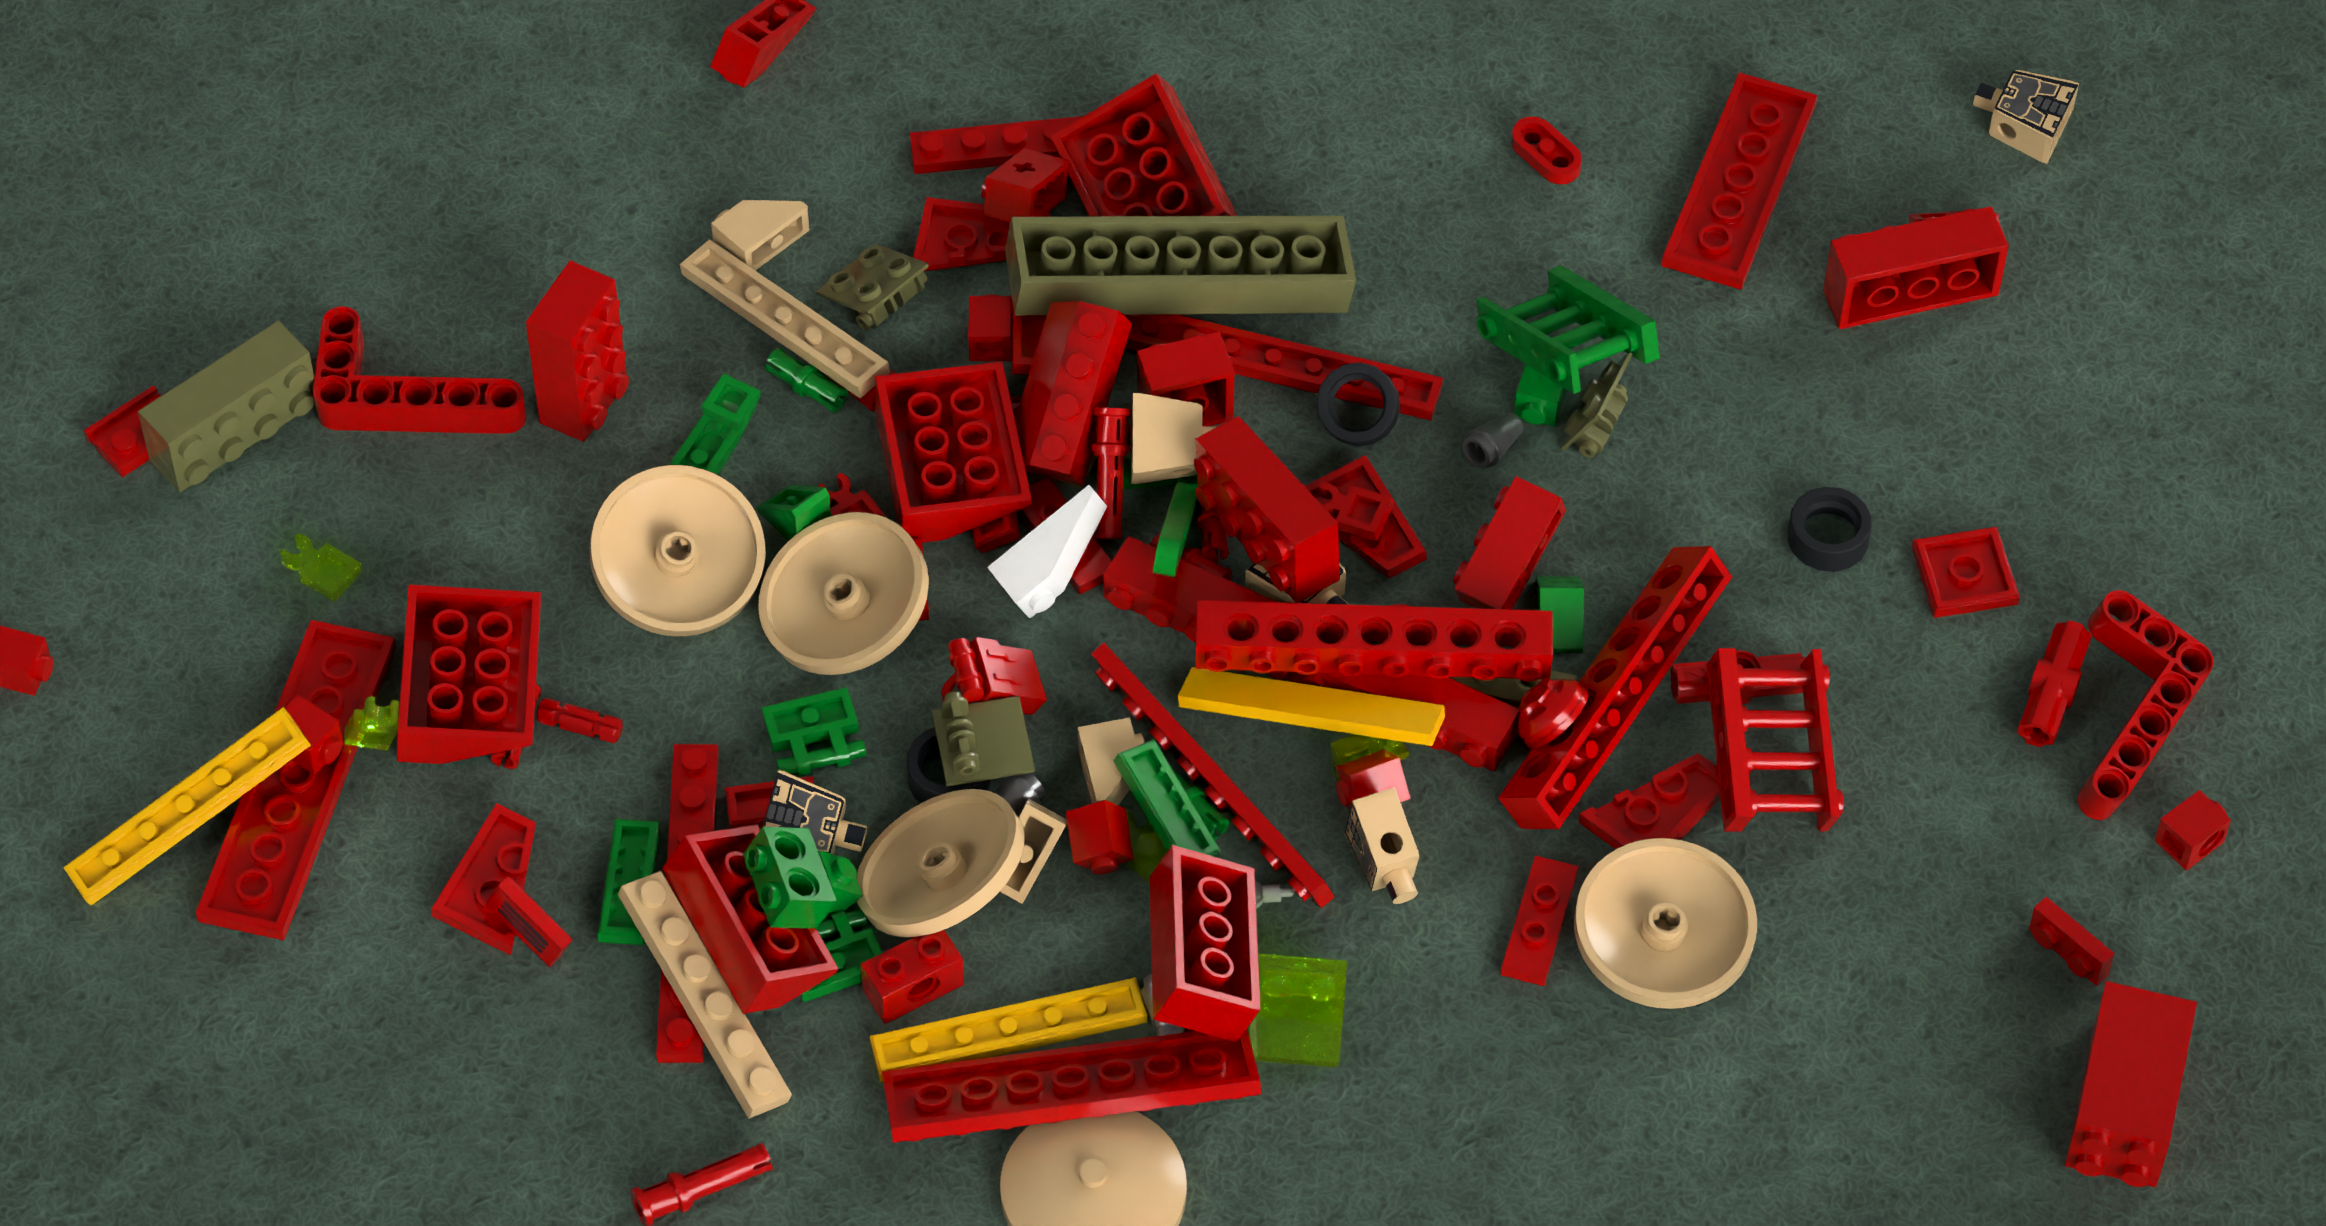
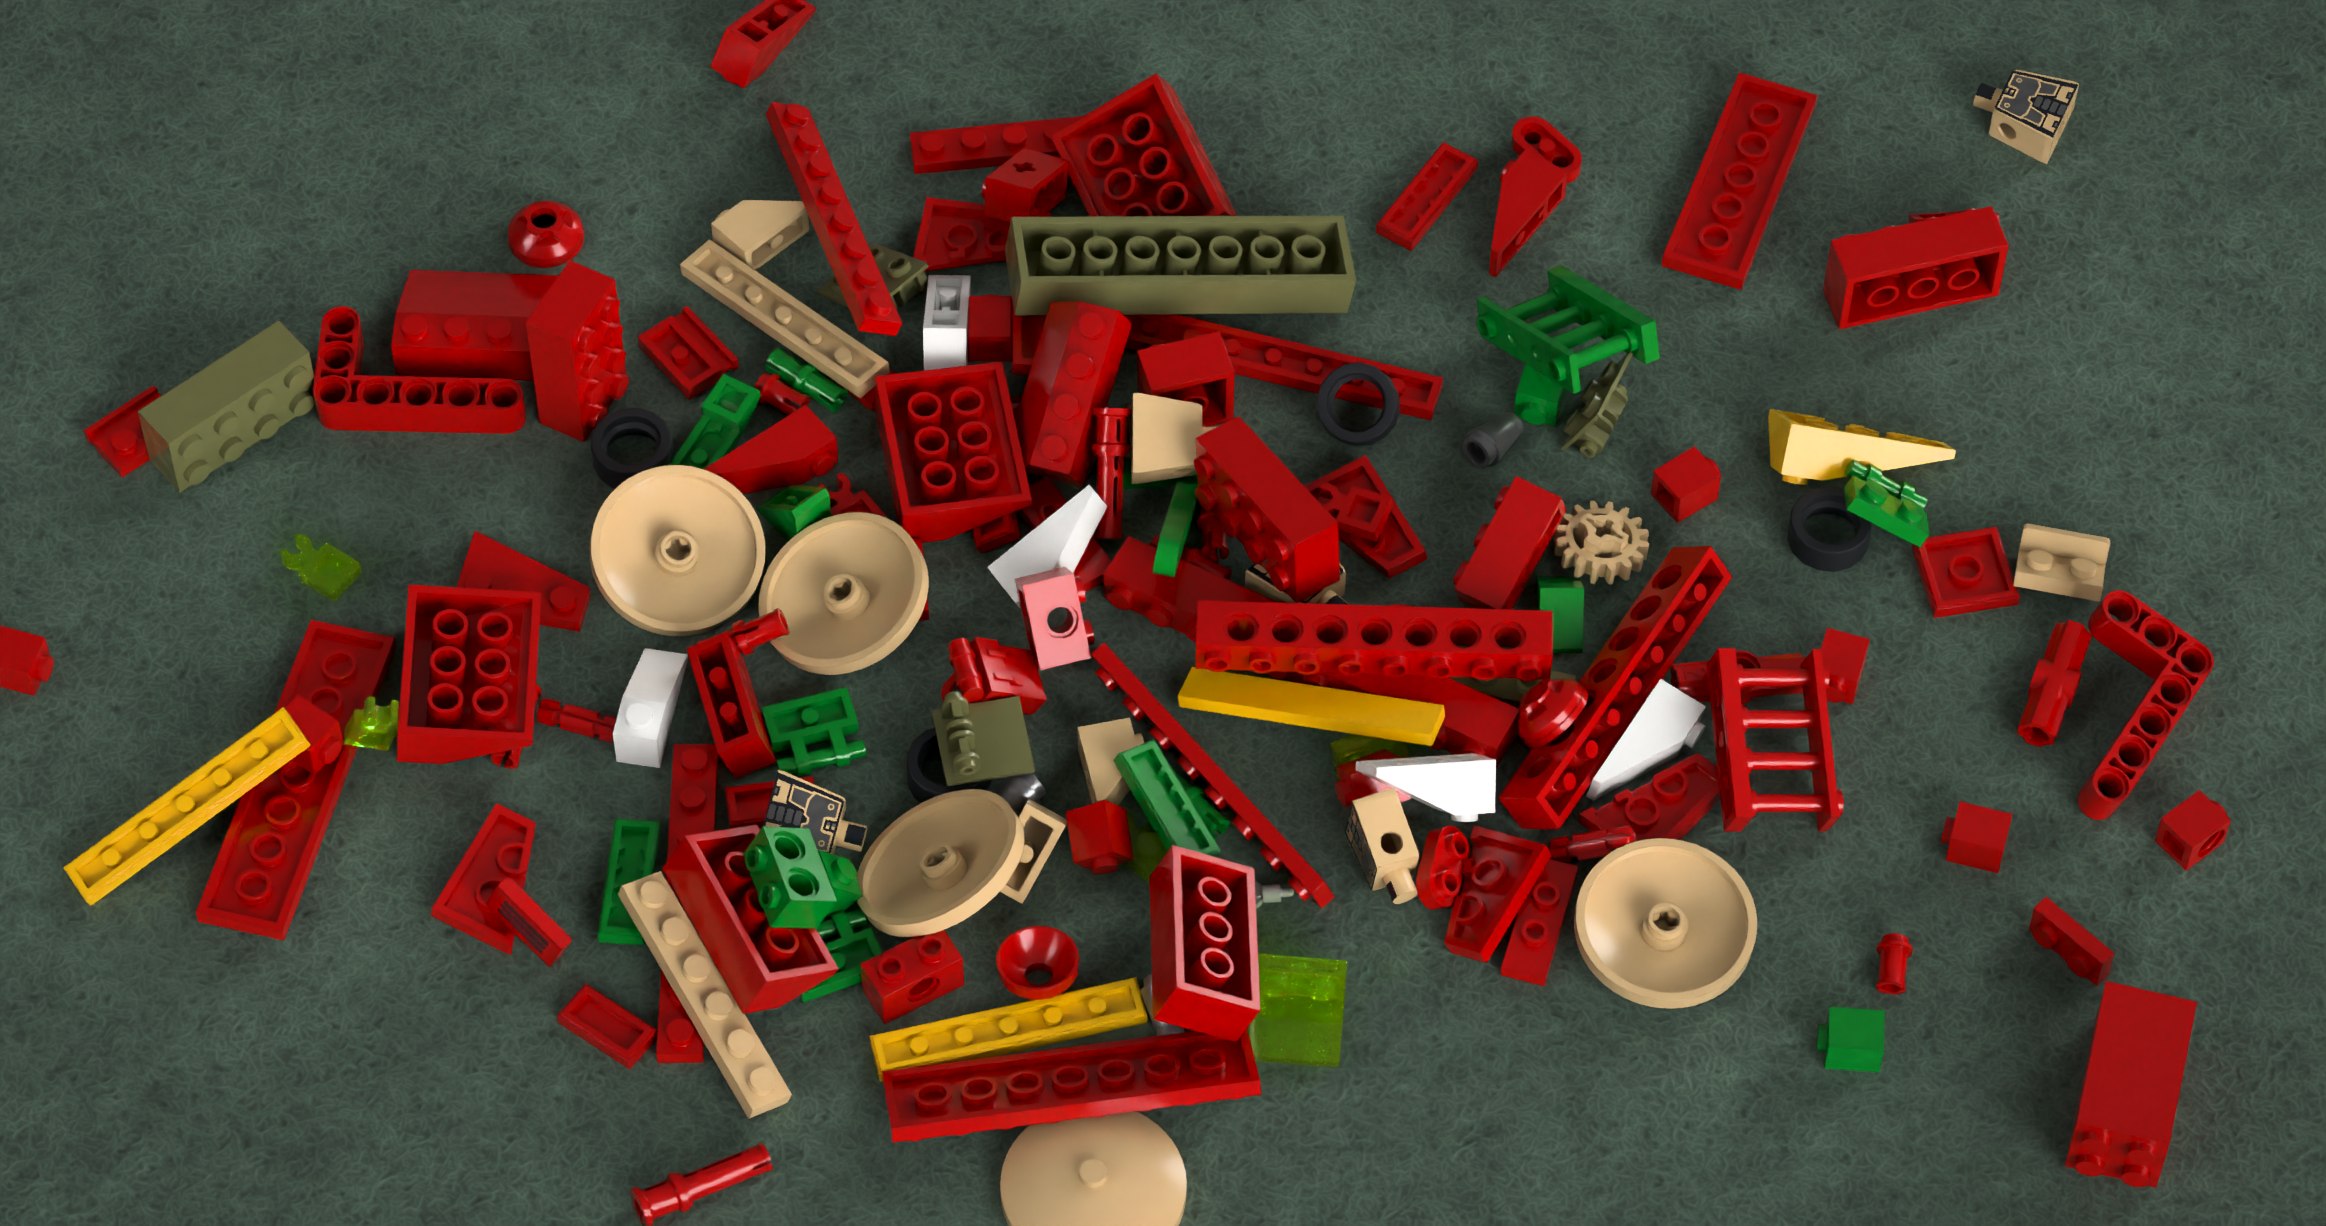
none -> red slope [391,270,559,381]
none -> red wing [456,531,591,632]
none -> red piece [508,200,584,268]
none -> red tile [557,984,658,1070]
none -> black tyre [591,408,673,489]
none -> white slope [613,648,688,768]
none -> red plate [637,306,739,400]
none -> red brick [686,632,776,779]
none -> red pin [698,608,790,656]
none -> red slope [704,405,838,494]
none -> red pin [754,373,810,415]
none -> red plate [765,102,903,336]
none -> white slope [923,275,971,370]
none -> red piece [996,926,1079,1000]
none -> brick [1015,567,1095,670]
none -> white slope [1356,753,1496,822]
none -> red plate [1376,142,1478,251]
none -> red plate [1416,825,1469,910]
none -> red wing [1444,825,1552,963]
none -> red slope [1489,149,1568,277]
none -> red axle [1549,825,1637,863]
none -> tan gear [1554,501,1649,585]
none -> white slope [1586,679,1706,801]
none -> red brick [1651,446,1721,523]
none -> yellow wedge [1768,409,1956,485]
none -> green brick [1816,1007,1885,1072]
none -> red brick [1821,628,1870,704]
none -> green plate [1844,460,1930,547]
none -> red pin [1876,933,1913,995]
none -> red brick [1941,801,2012,873]
none -> tan bracket [2013,523,2110,602]

